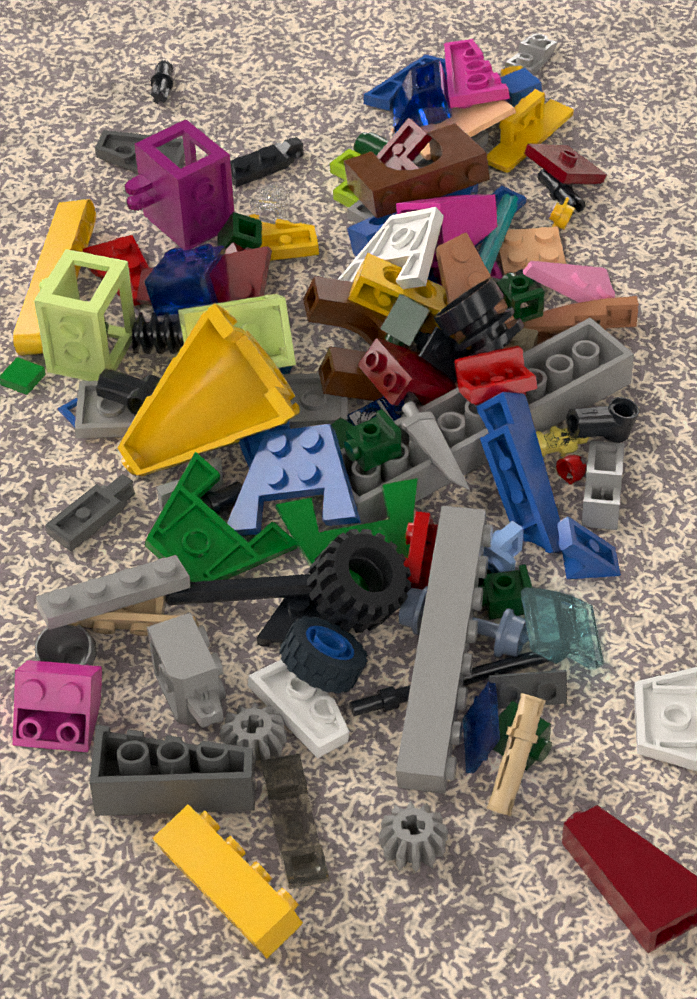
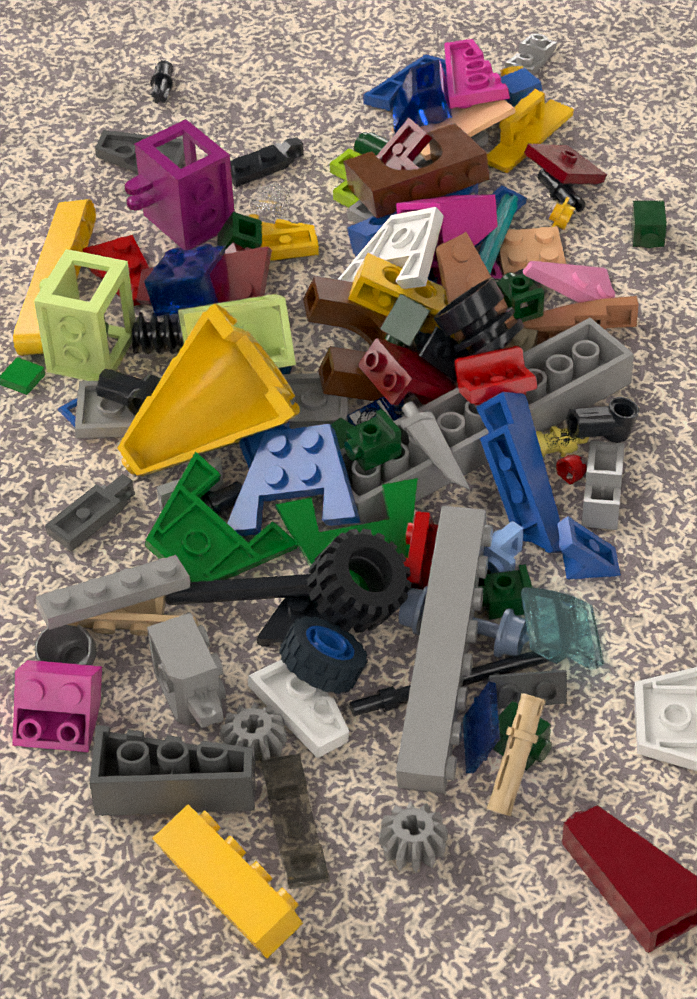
none -> dark green brick [631,200,667,248]

